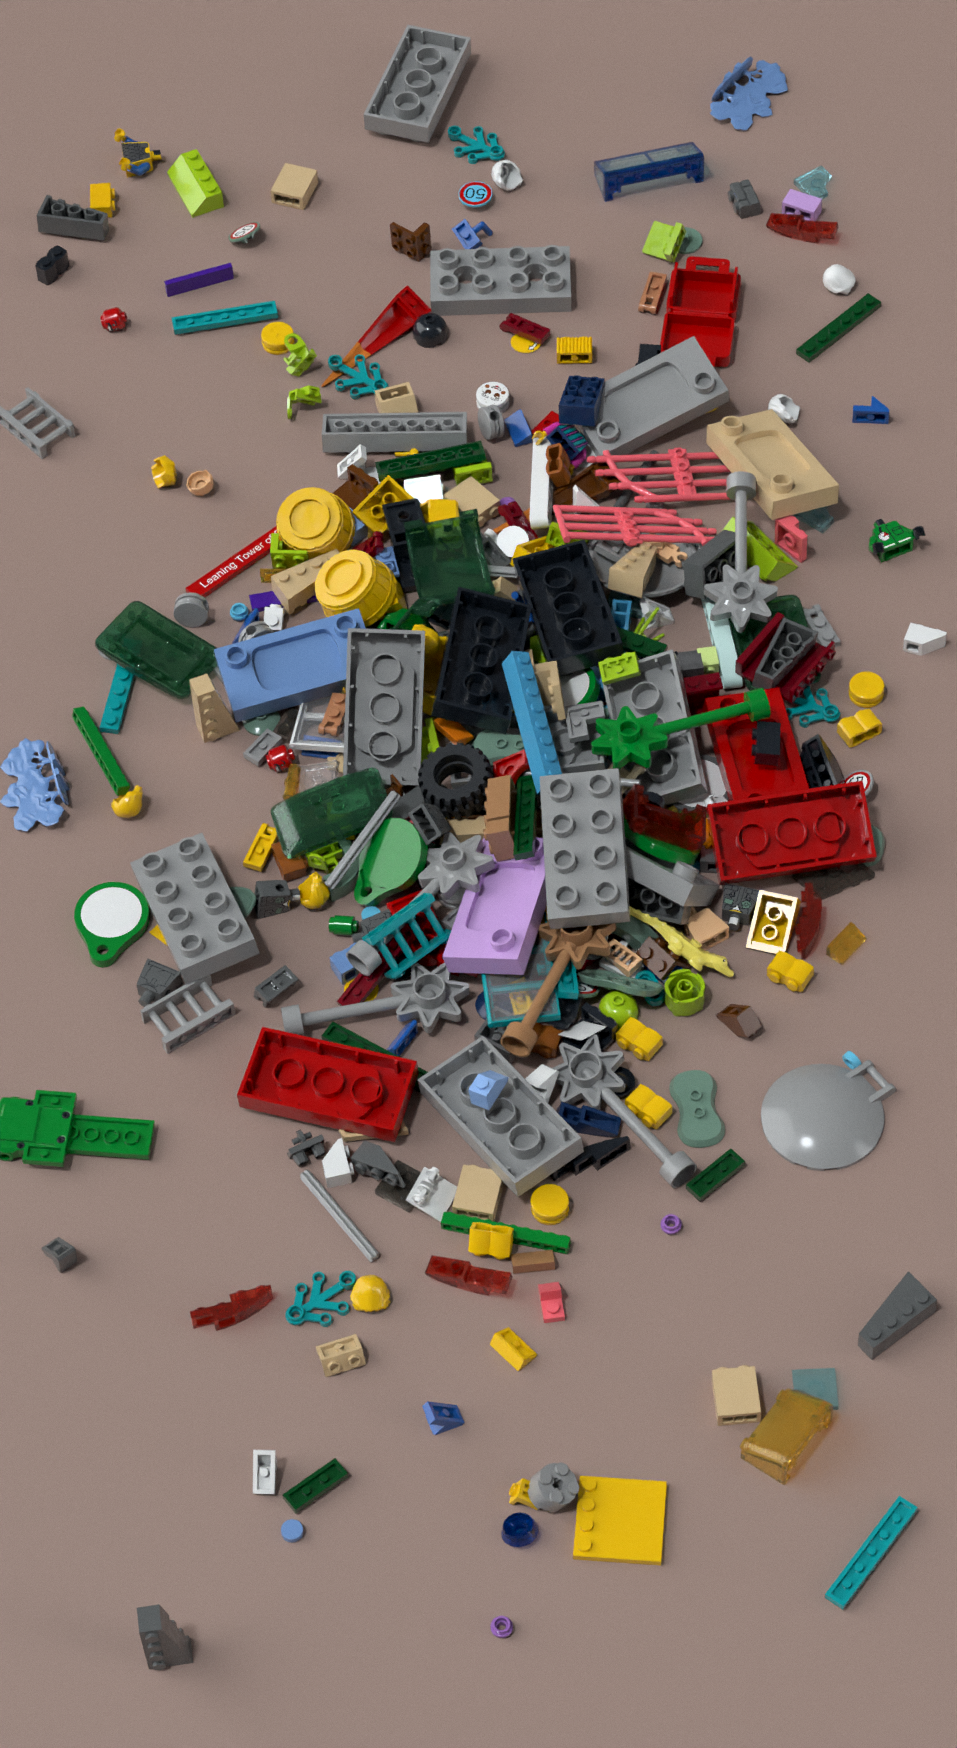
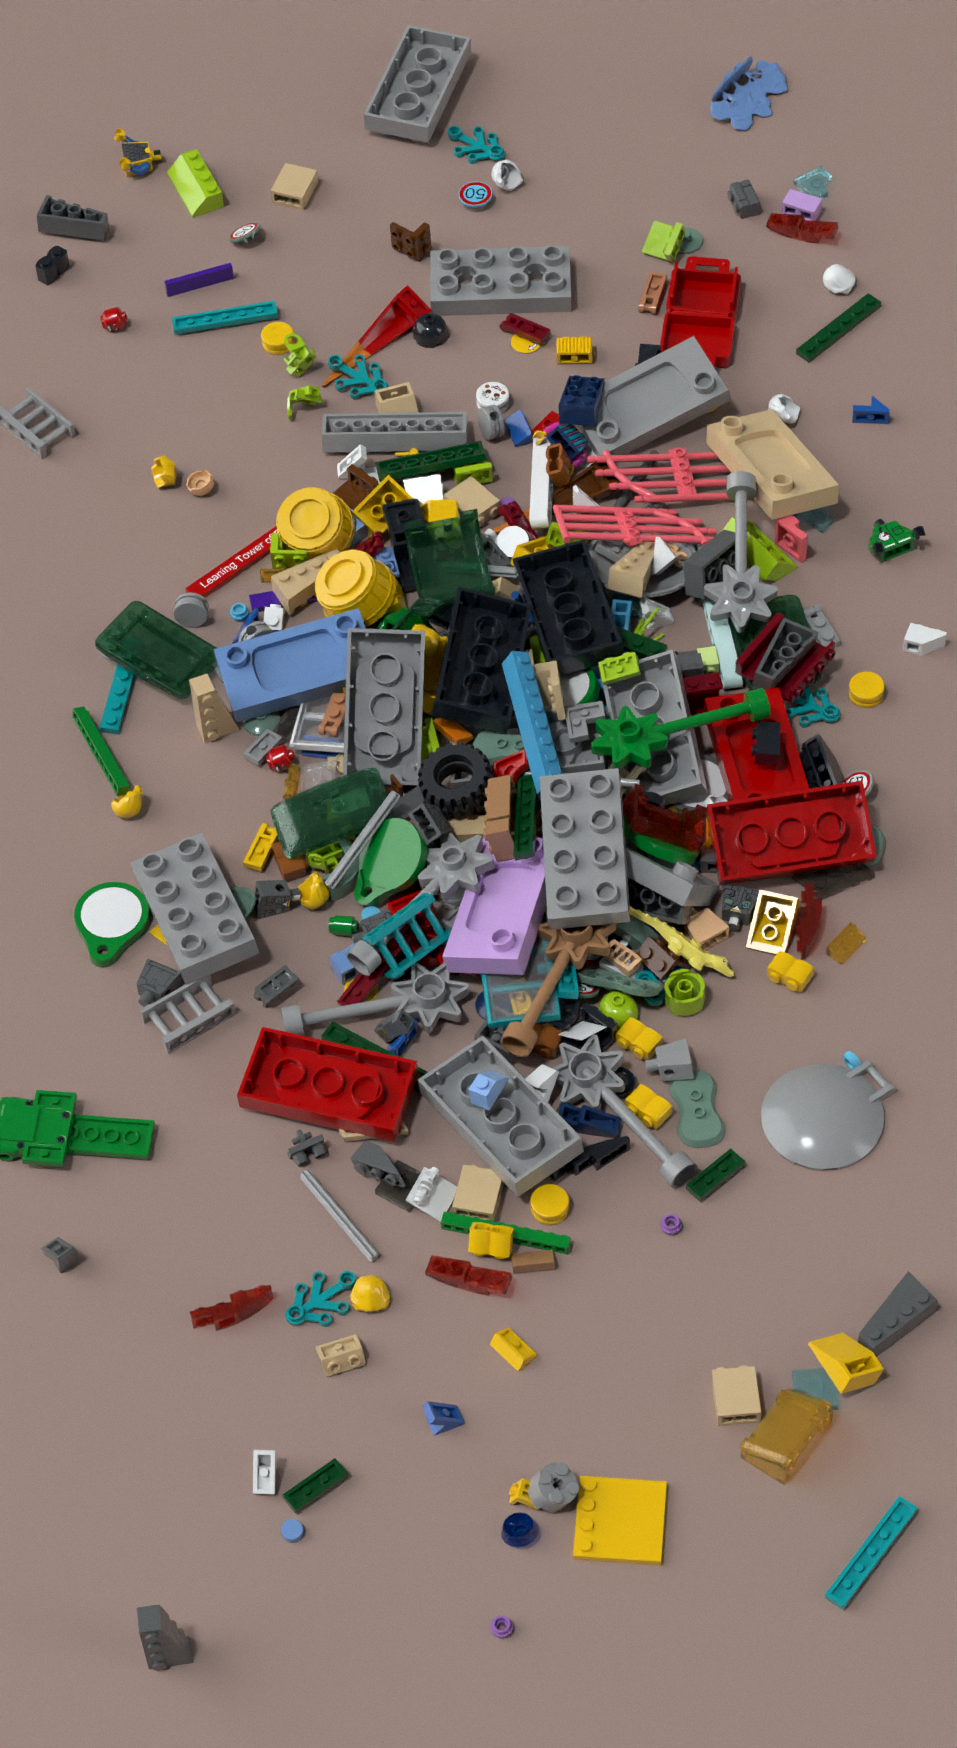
medium blue plant [0,738,70,831] -> none
yellow brick [90,183,116,218] -> none
white slope [322,1138,354,1188] -> none
plate [452,219,493,249] -> none
coral slope [538,1282,565,1323] -> none
clear blue windscreen [594,142,704,202] -> none
reddish brown slope [716,1004,762,1038] -> none
yellow brick [837,709,882,747] -> none
none -> dark grey leg [374,1008,414,1043]
none -> light grey torso [645,1039,694,1081]
none -> white slope [652,537,678,576]
none -> yellow slope [808,1332,884,1394]

